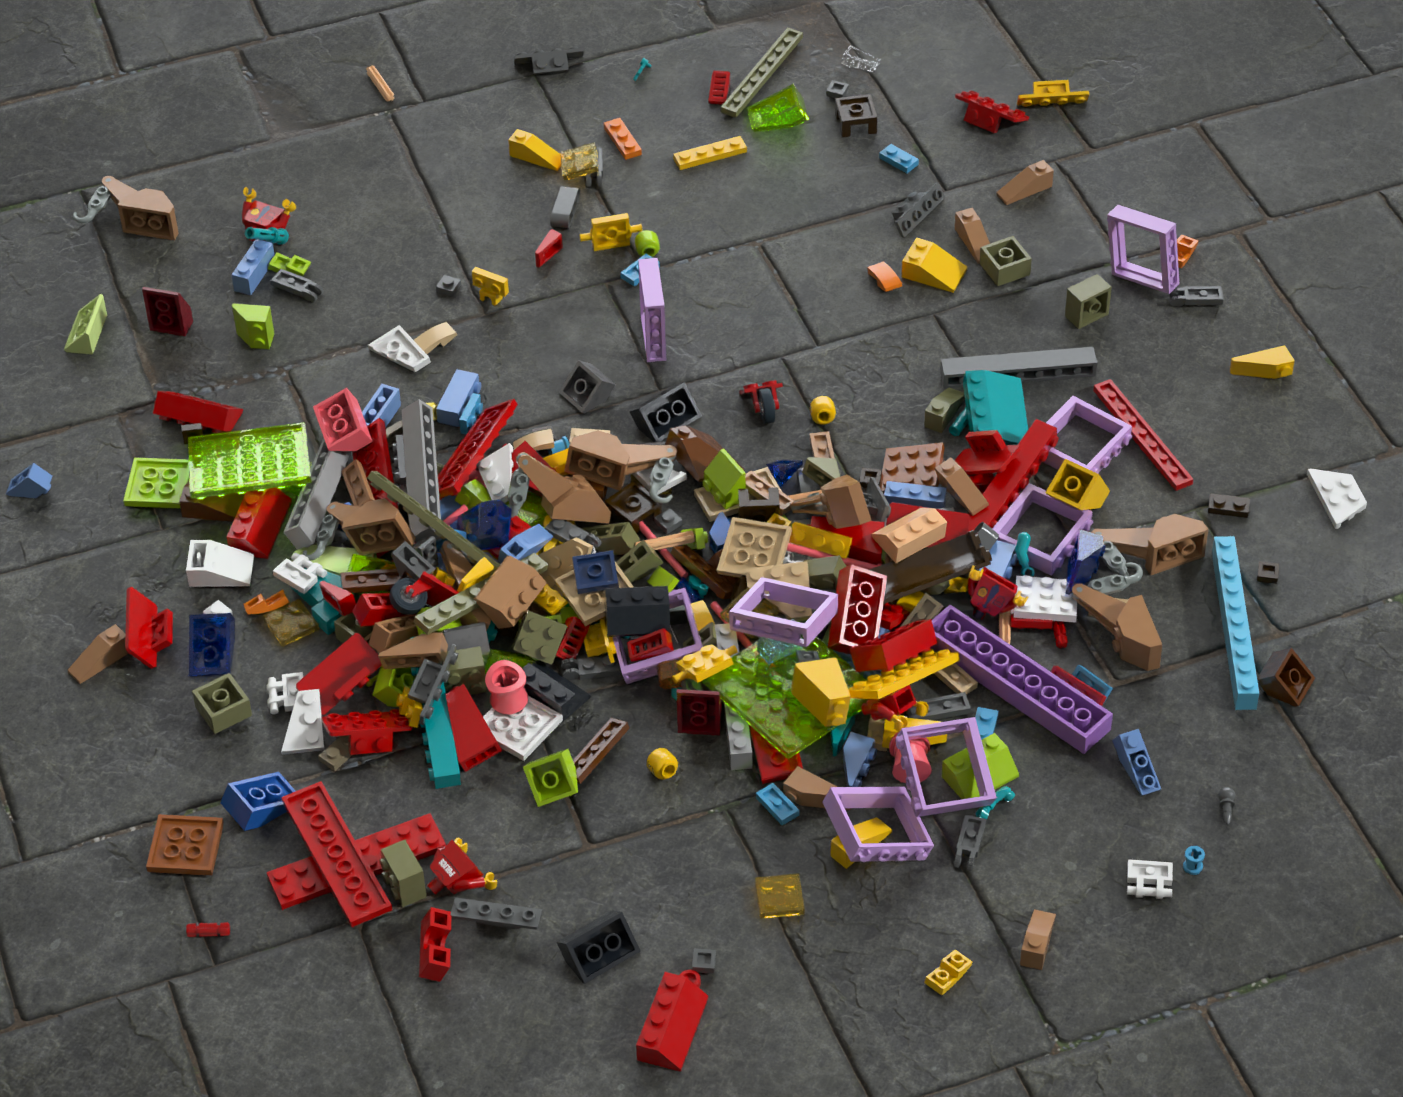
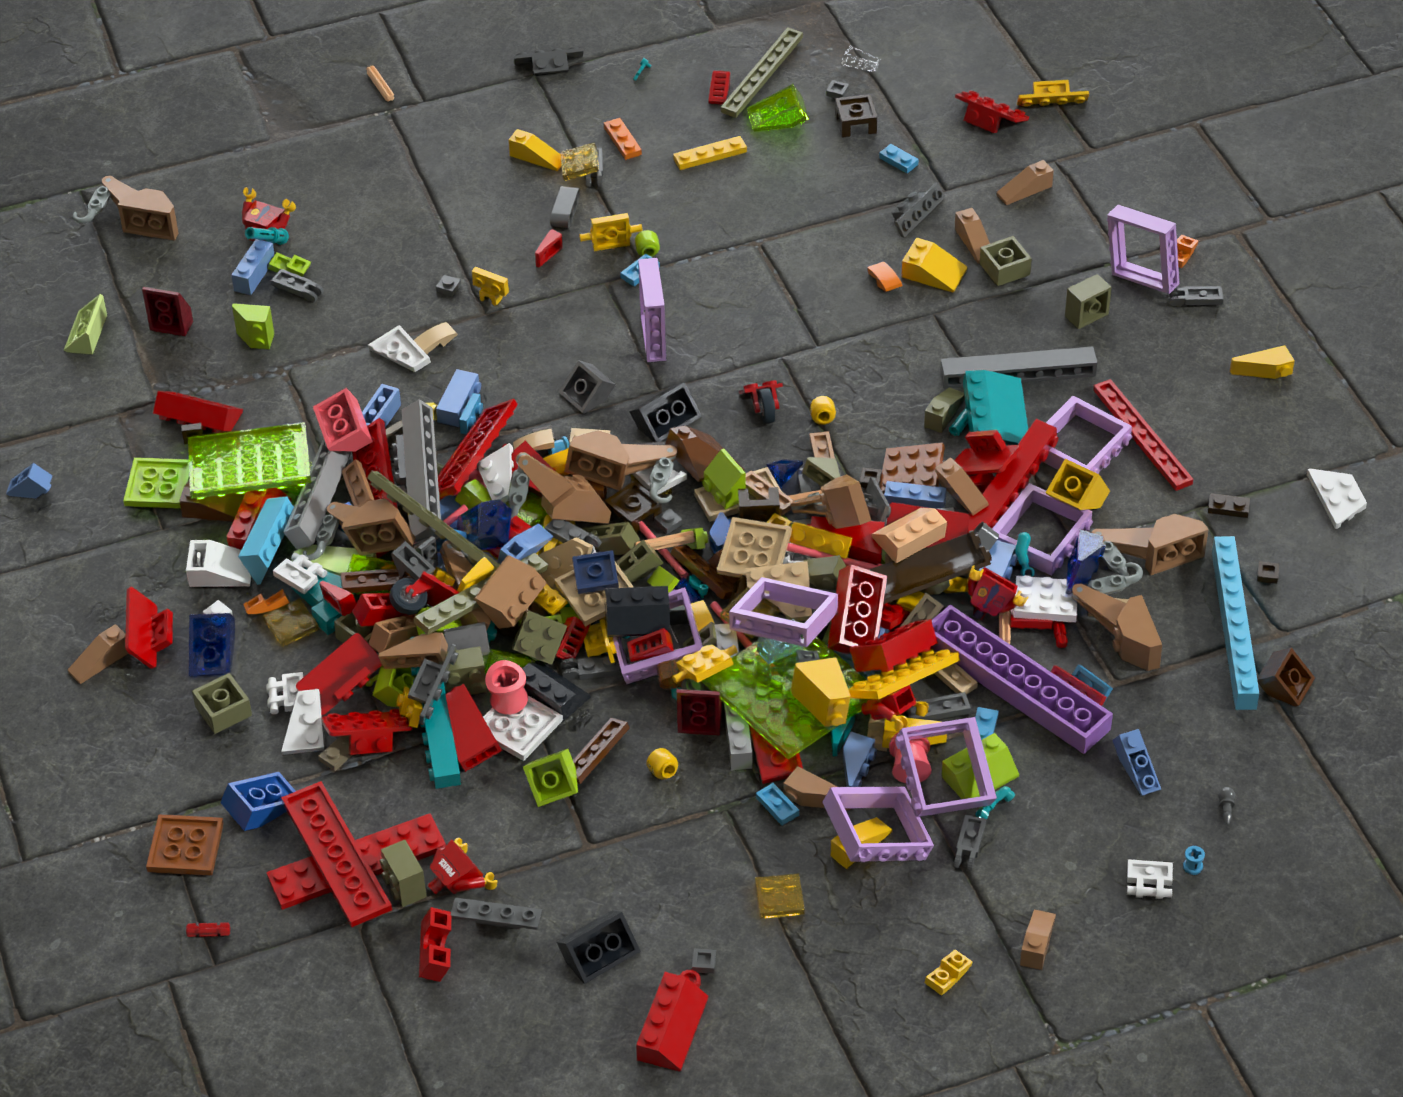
none -> medium azure slope [238,497,294,585]

